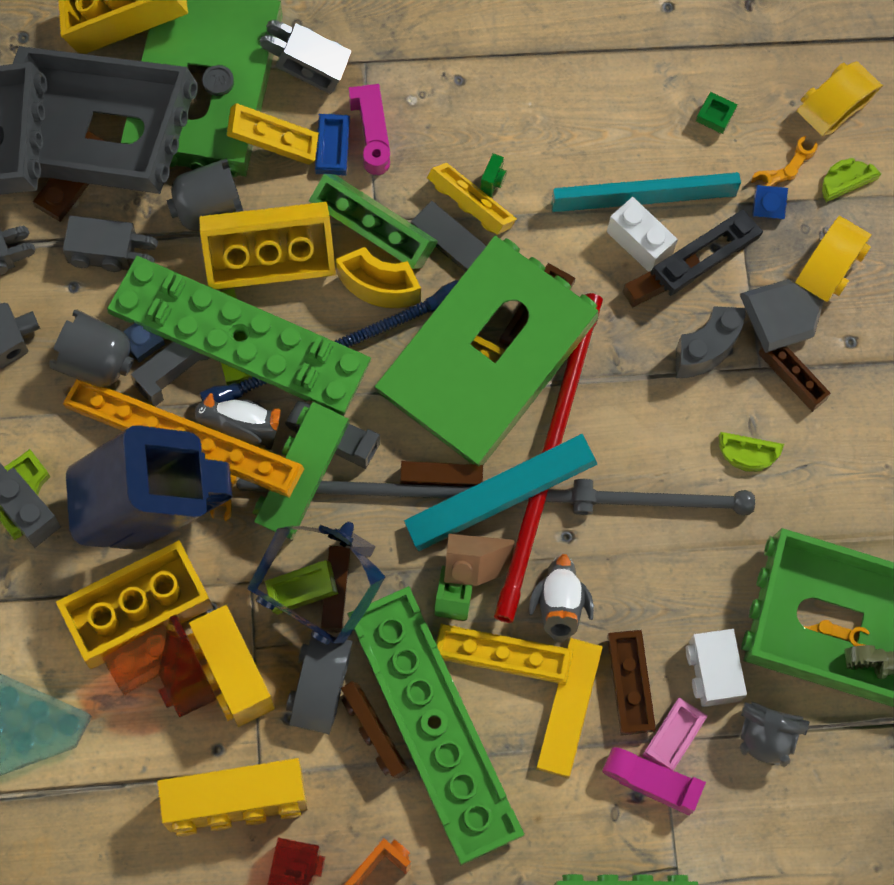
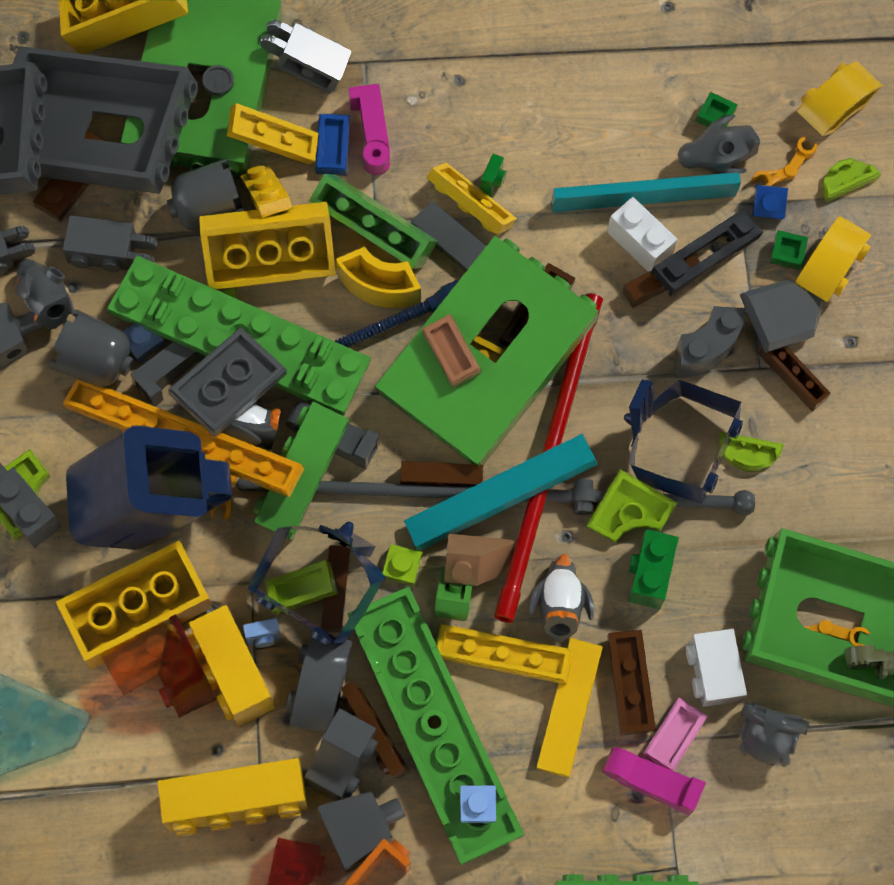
none -> dark grey animal [15,259,74,329]
none -> dark grey tile [168,327,287,437]
none -> yellow plate [240,165,293,218]
none -> light blue plate [243,618,281,648]
none -> dark grey brick [305,708,378,802]
none -> dark grey torso [317,792,406,872]
none -> lime plate [383,544,422,586]
none -> nougat tile [422,314,481,387]
none -> light blue plate [460,786,496,823]
none -> lime tile [586,469,677,543]
none -> dark blue piece [624,379,743,504]
none -> green brick [627,529,679,610]
none -> dark grey animal [678,114,760,174]
none -> green plate [769,230,809,270]

